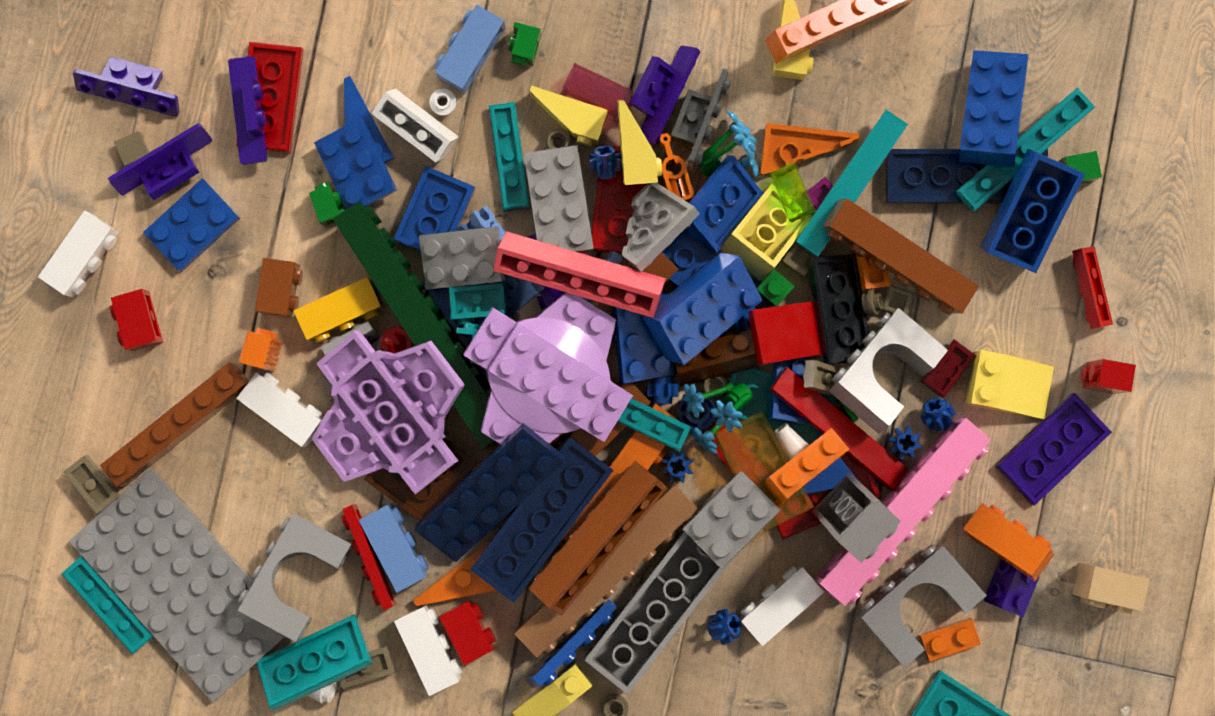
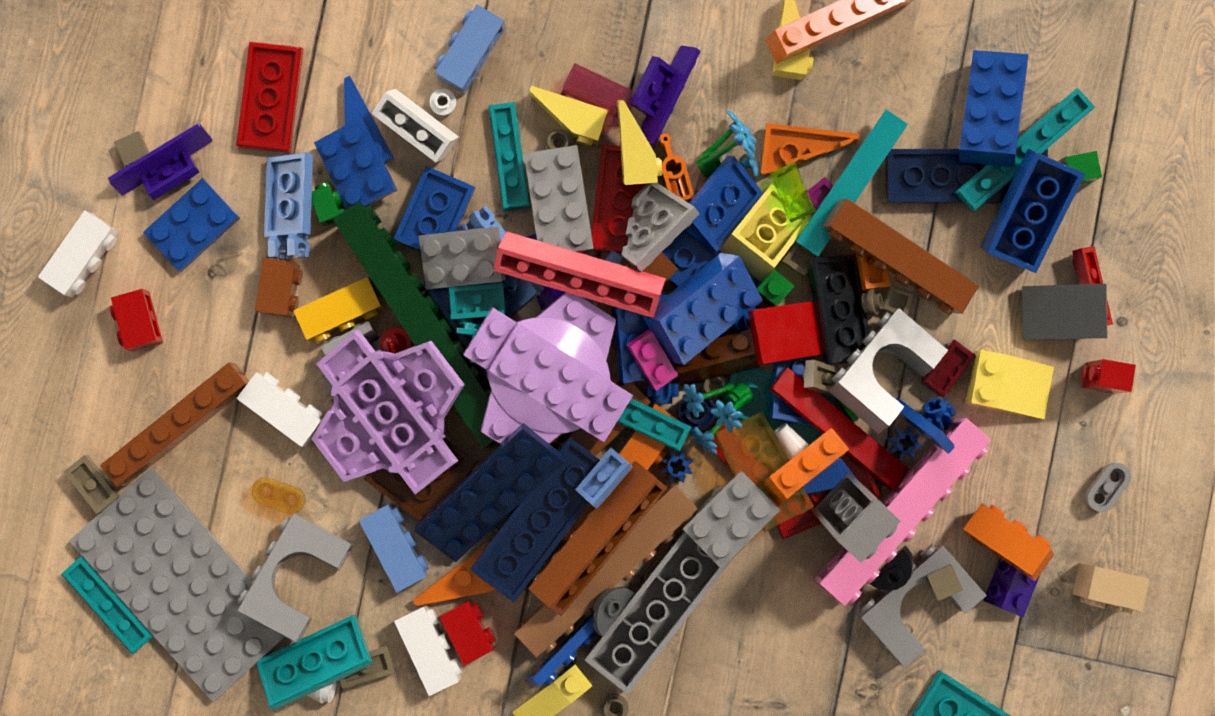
dark purple bracket [73,57,180,117] -> none
dark purple bracket [228,56,268,165] -> none
orange brick [239,327,283,371] -> none
red plate [341,504,396,610] -> none
green brick [508,22,541,67] -> none
blue gear [589,146,622,179] -> none
dark grey bracket [671,68,731,172] -> none
blue gear [708,609,741,645] -> none
white brick [739,565,824,646] -> none
orange plate [919,618,981,662] -> none
dark purple tile [995,393,1112,506] -> none
none -> clear yellow plate [251,478,306,514]
none -> medium blue tile [264,152,313,260]
none -> medium blue plate [575,448,633,509]
none -> dark grey plate [592,587,635,637]
none -> dark pink plate [626,329,678,391]
none -> black plate [867,545,914,591]
none -> blue tile [896,398,955,454]
none -> dark tan tile [925,564,963,601]
none -> dark grey tile [1022,284,1108,340]
none -> light grey plate [1085,463,1131,512]

